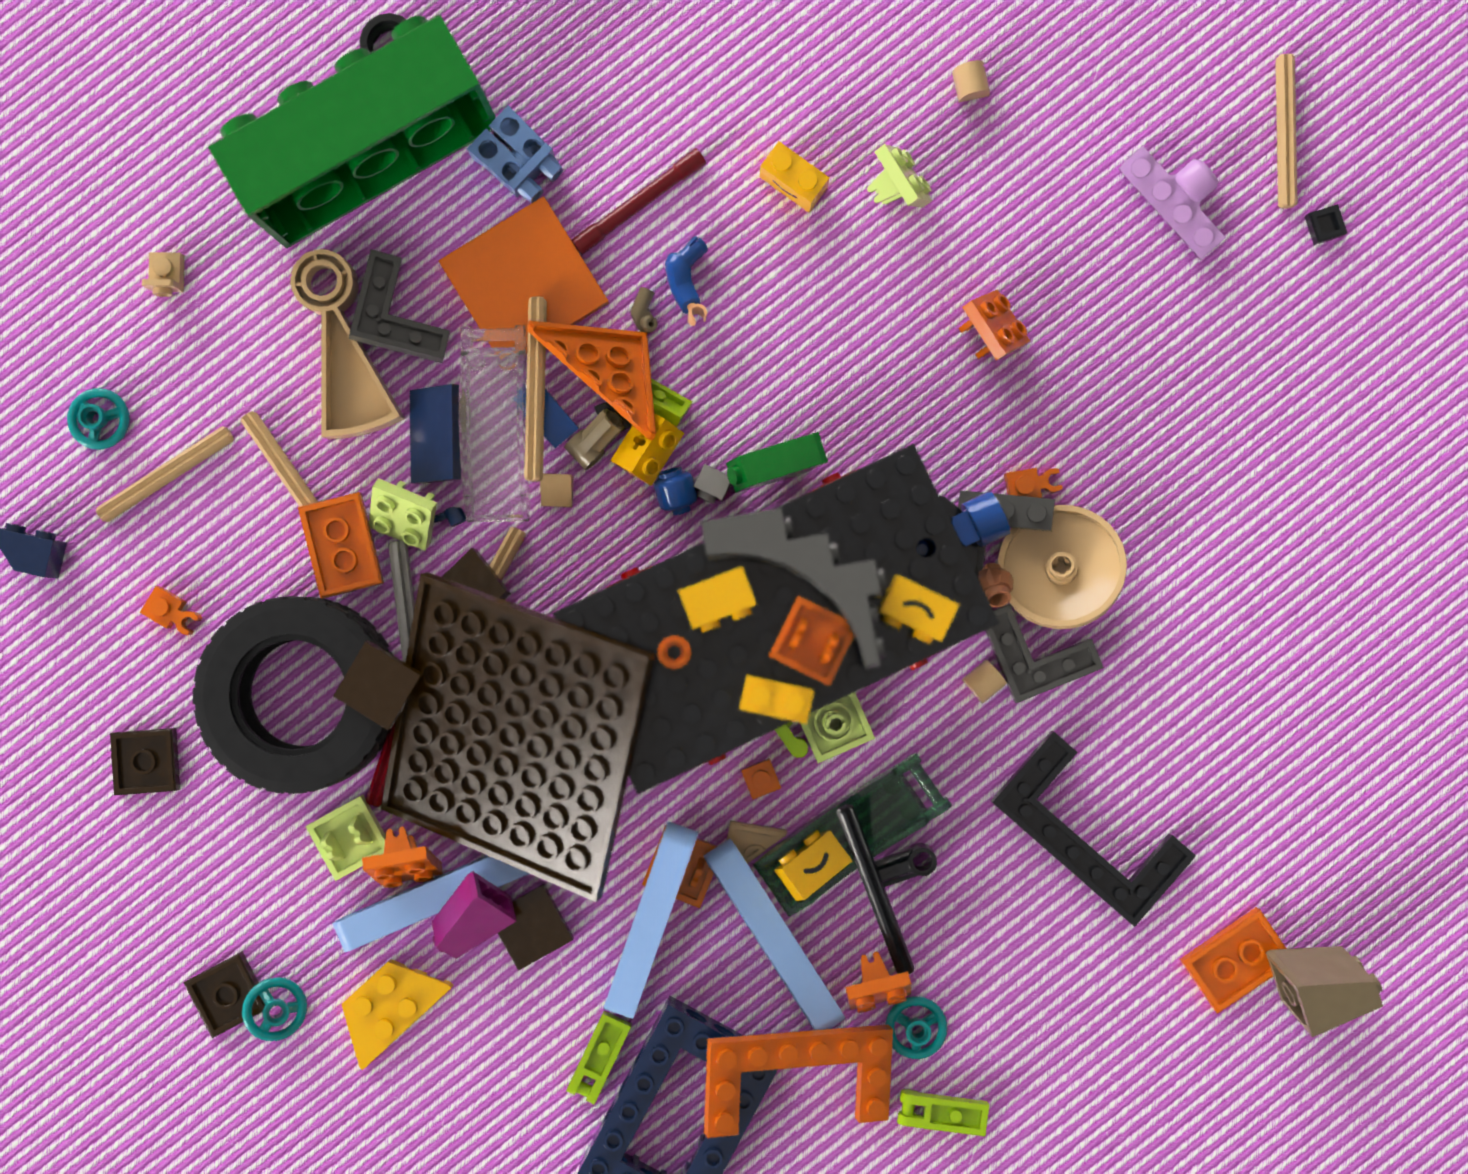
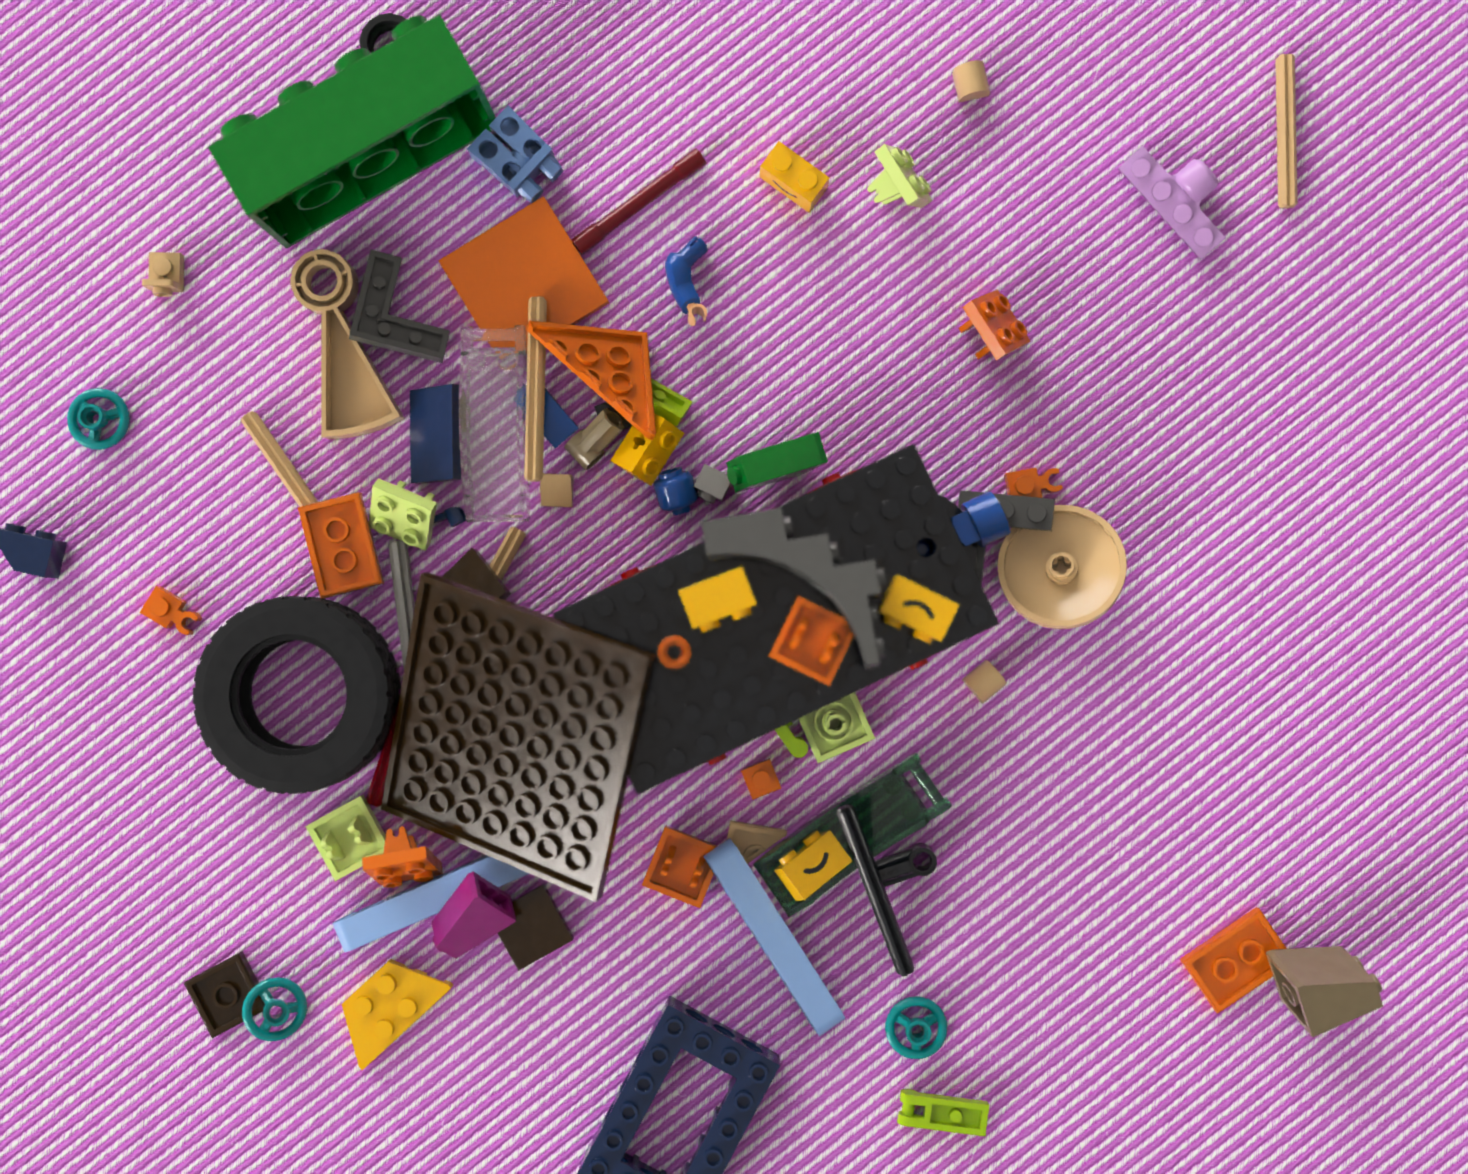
tan axle [96,426,234,522] -> none
dark brown tile [110,728,180,795] -> none
dark brown tile [333,640,423,730] -> none
lime plate [566,1011,632,1104] -> none
light blue beam [603,821,699,1019] -> none
dark tan arm [630,287,658,334] -> none
orange plate [704,1024,893,1138] -> none
yellow brick [739,674,814,724] -> none
orange plate [845,952,911,1013] -> none
nougat rock [977,563,1014,608] -> none
dark grey plate [985,604,1104,703] -> none
black plate [991,731,1196,927] -> none
black tile [1304,204,1347,245] -> none

